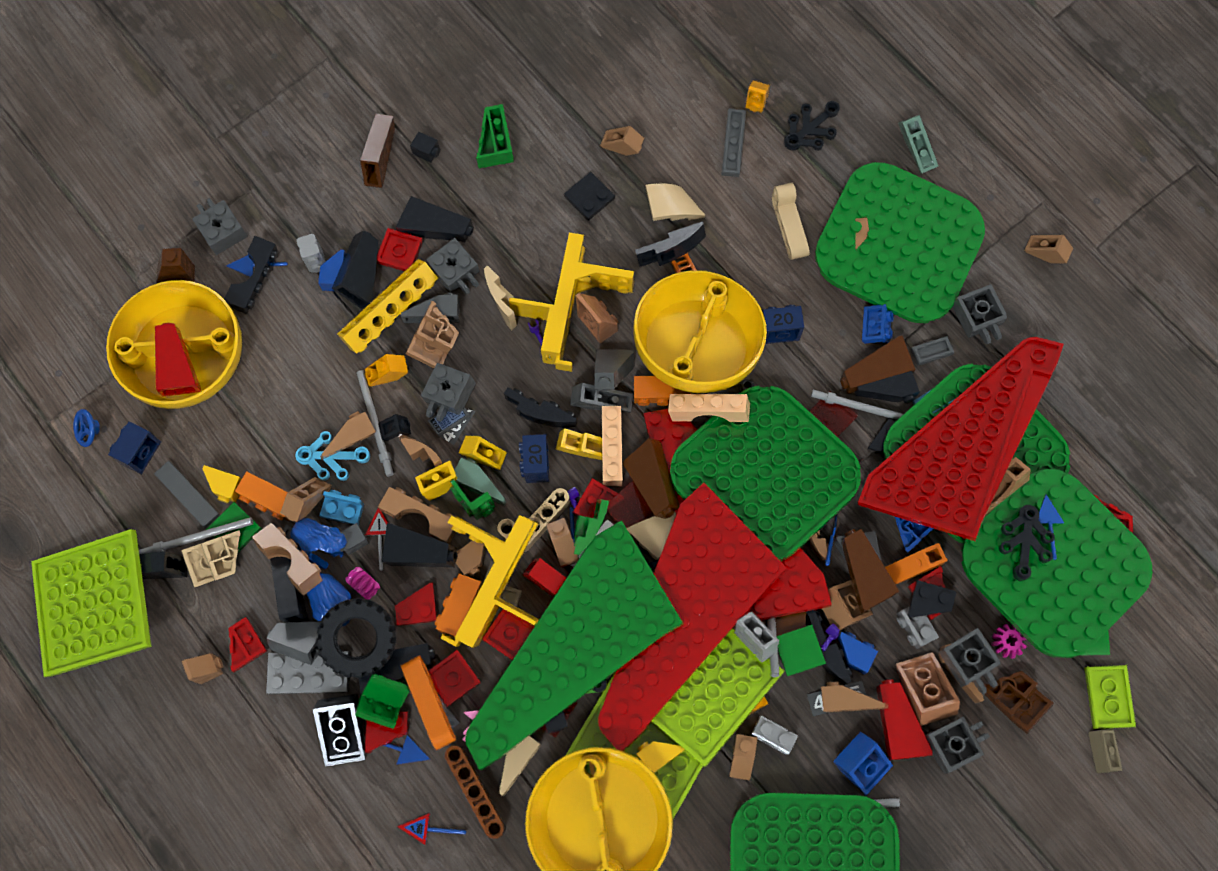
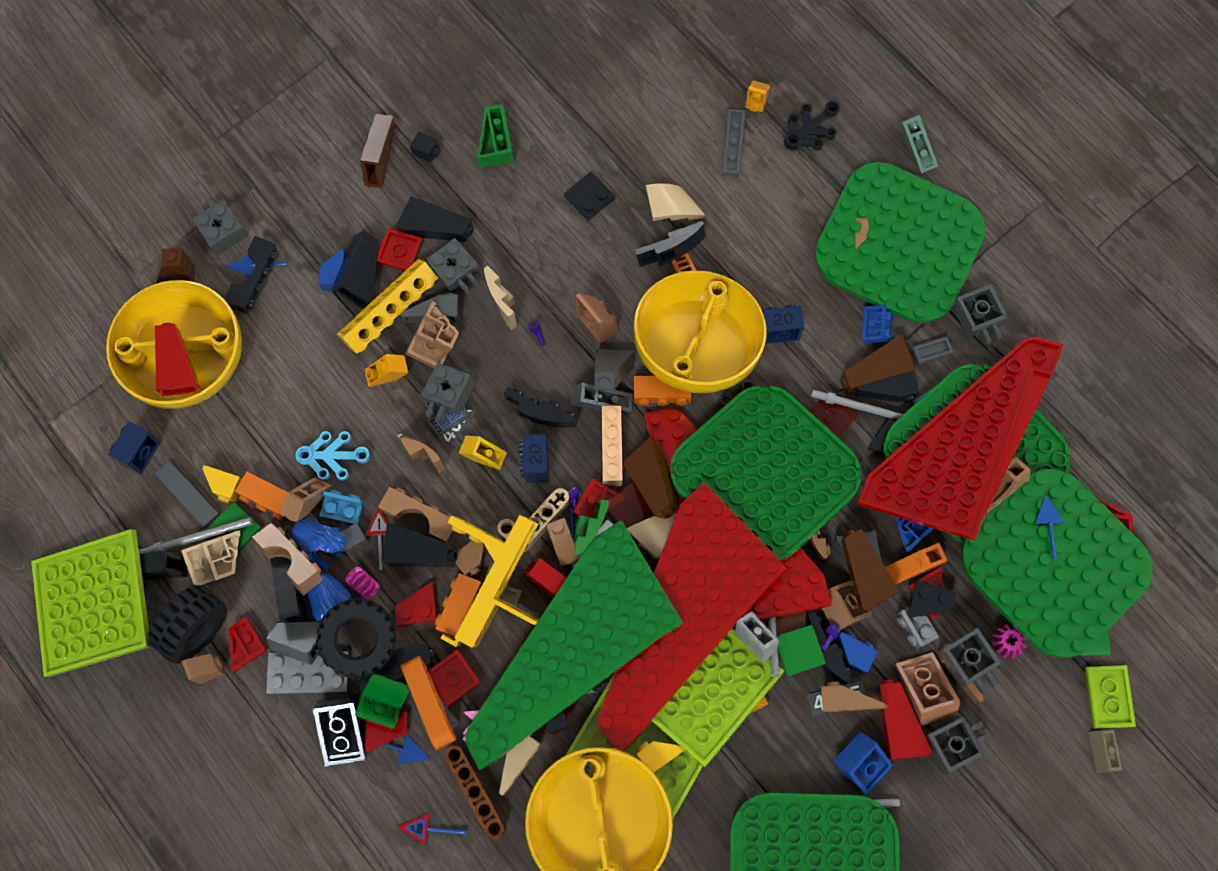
blue piece [73,409,100,447] -> none
light grey brick [296,234,326,273] -> none
medium nougat slope [320,411,376,460] -> none
light grey bar [357,370,394,477] -> none
black bracket [378,414,411,441] -> none
yellow slope [415,461,457,501] -> none
green bracket [450,479,495,521] -> none
sand green slope [455,458,506,506] -> none
red plate [482,609,535,660] -> none
yellow piece [509,233,634,372] -> none
yellow slope [556,428,602,460] -> none
medium nougat slope [600,126,644,156] -> none
light nougat arch [668,394,750,422] -> none
medium nougat slope [729,734,757,780] -> none
light grey brick [750,716,798,755] -> none
tan beam [772,183,809,260] -> none
blue piece [825,515,837,566] -> none
reddish brown slope [984,671,1053,734] -> none
black plant [999,505,1055,581] -> none
medium nougat slope [1024,235,1073,263] -> none
none -> black tyre [148,585,227,664]

